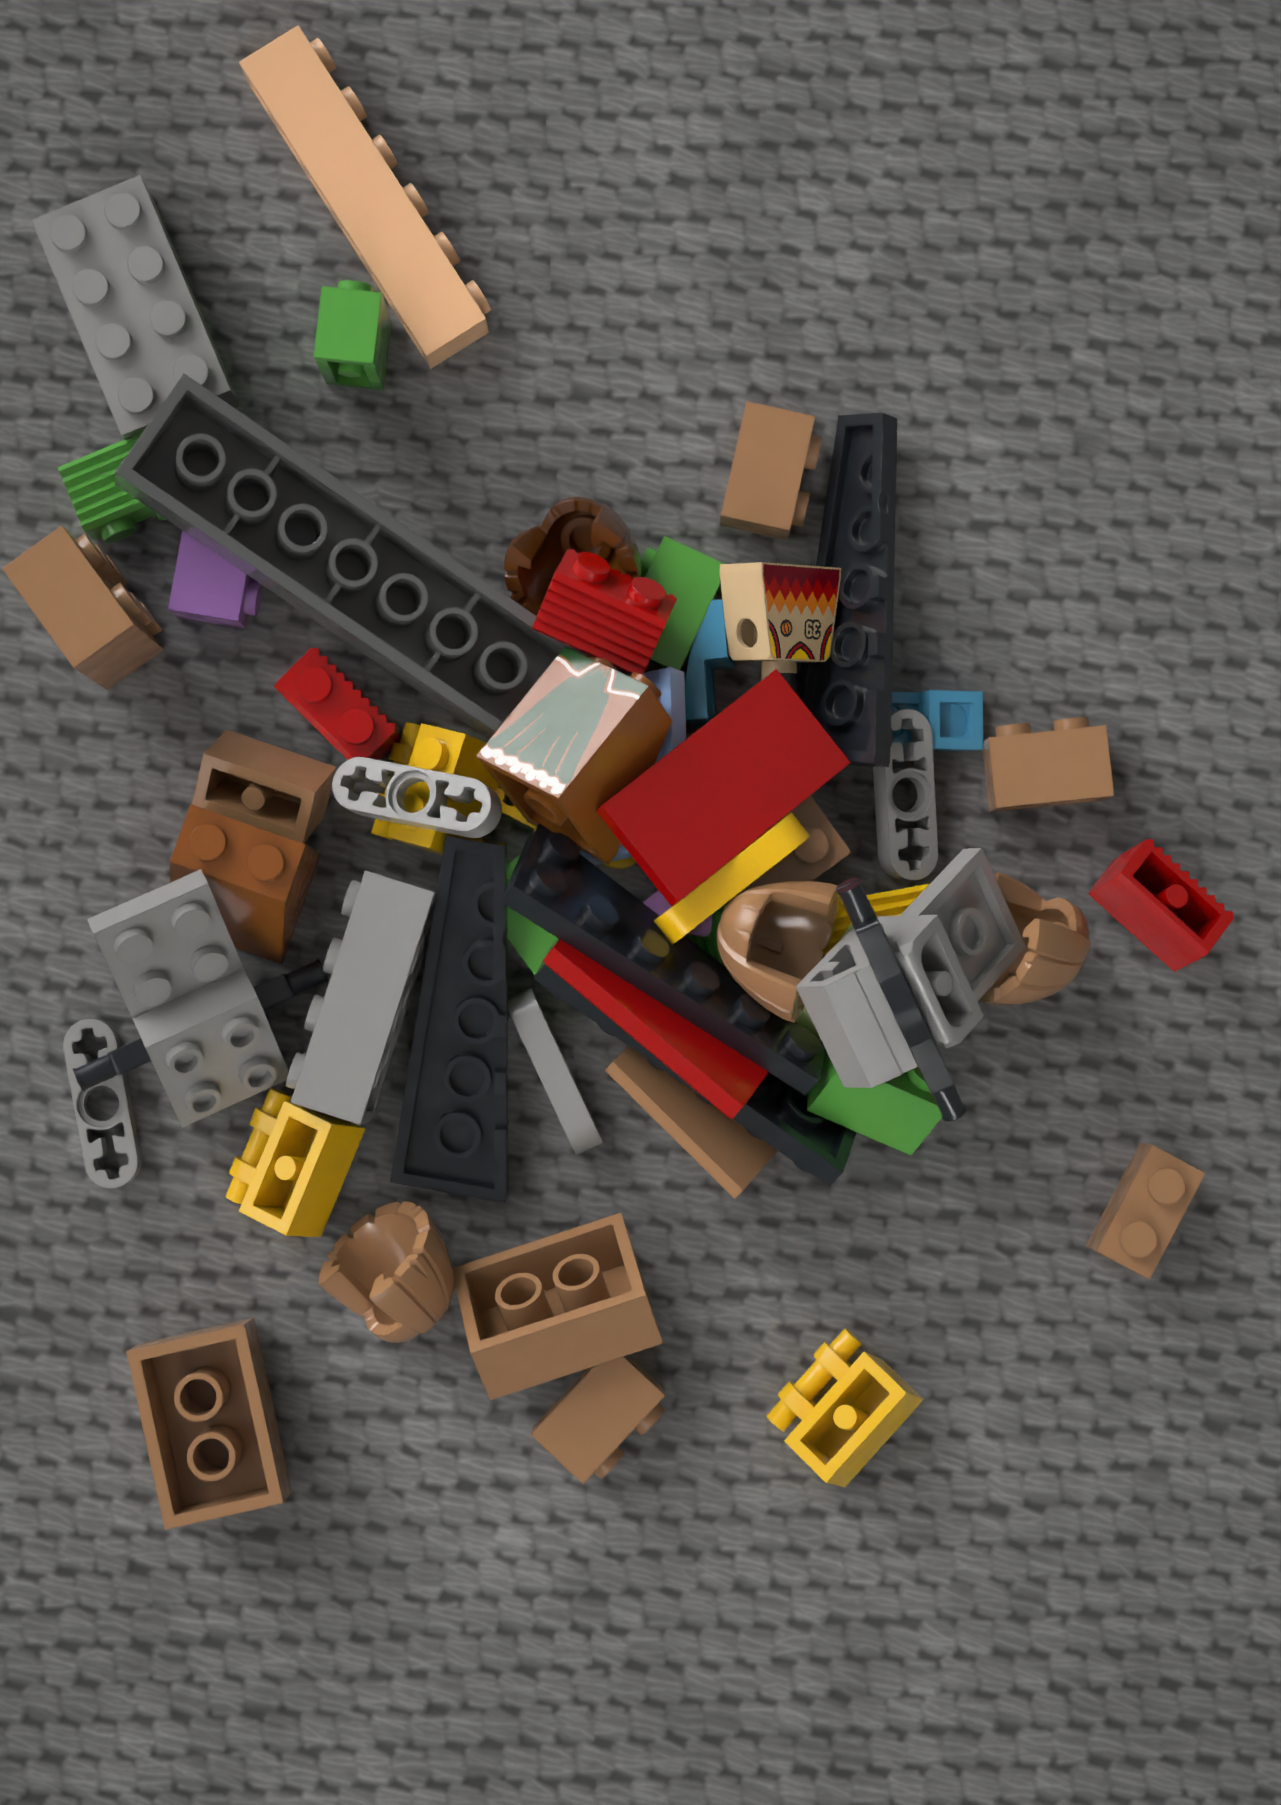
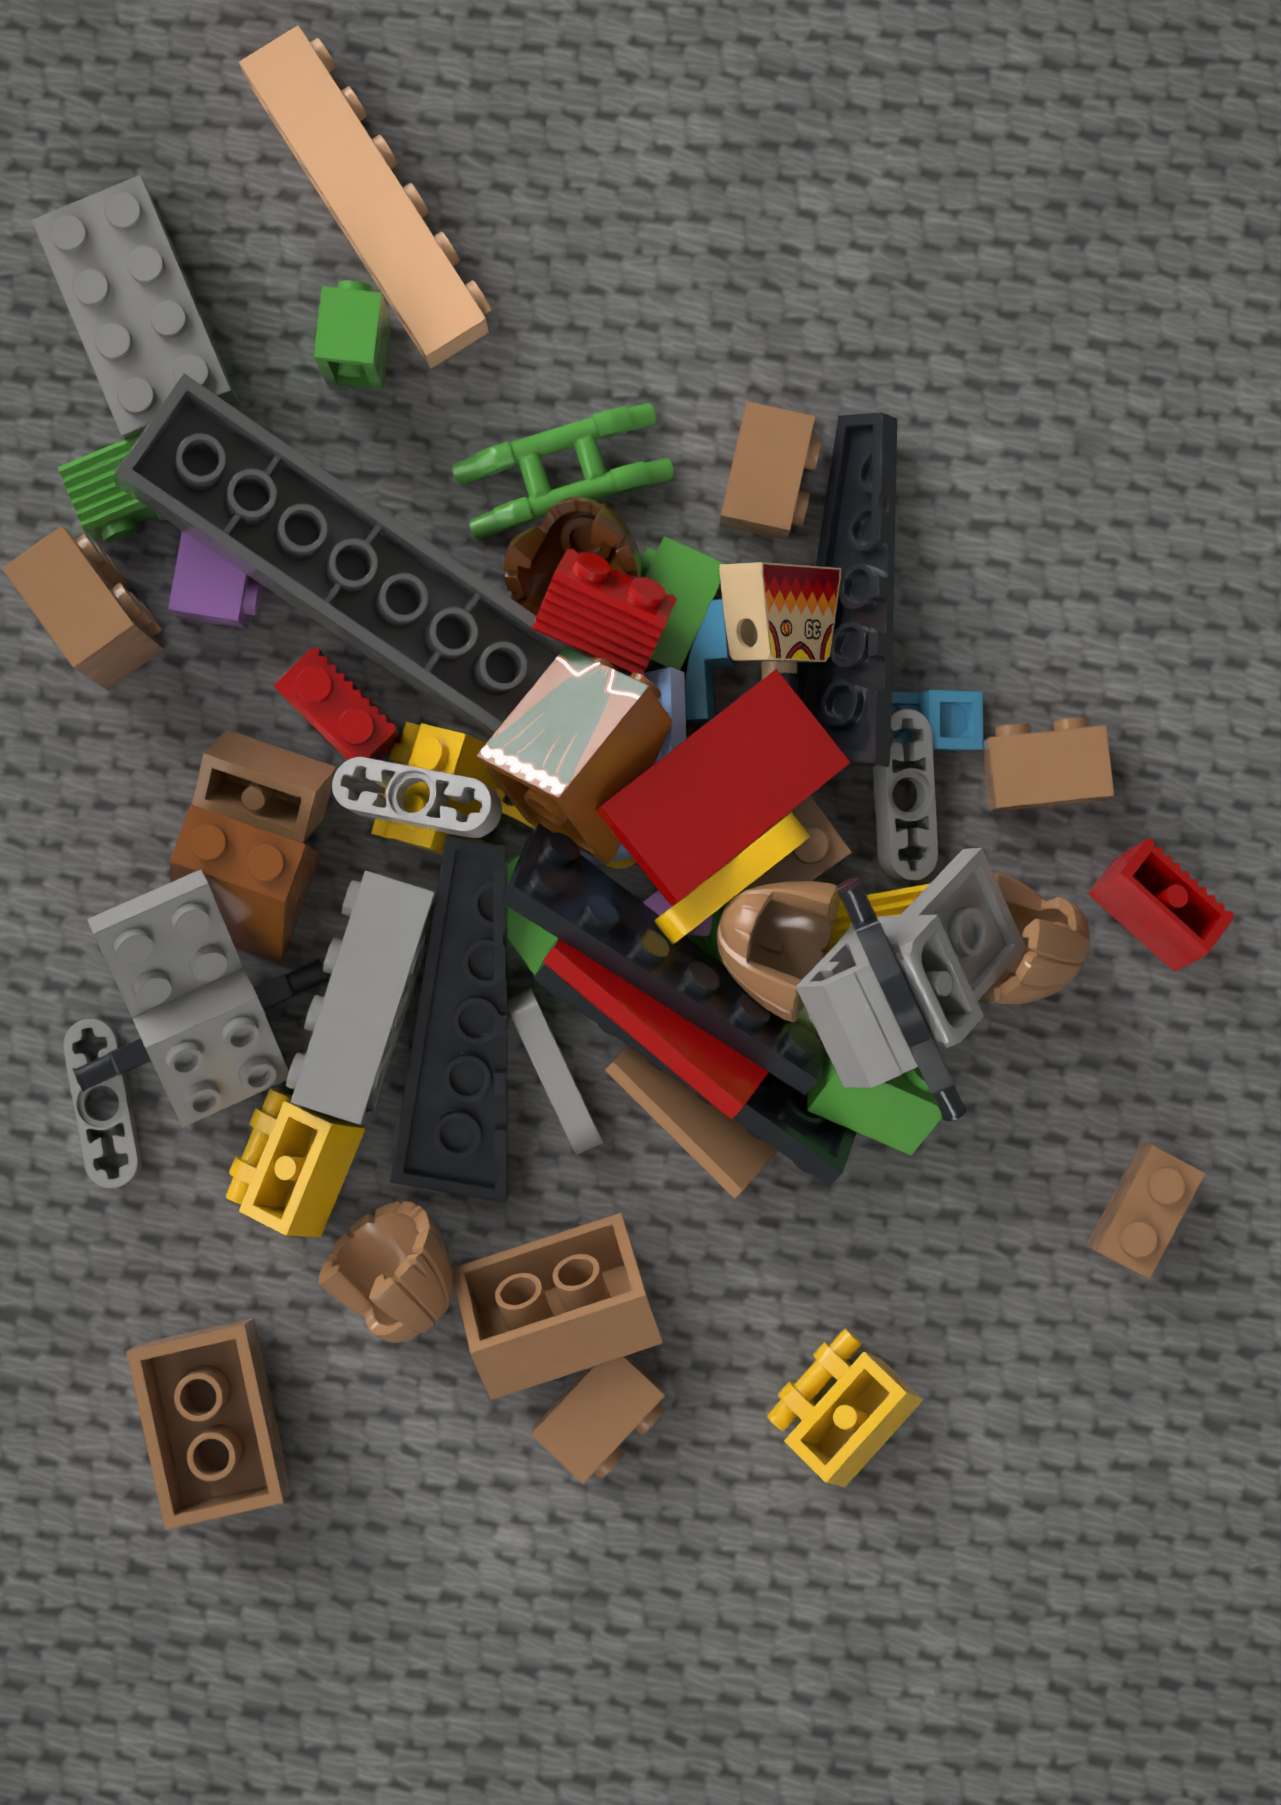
none -> bright green piece [452,403,674,540]

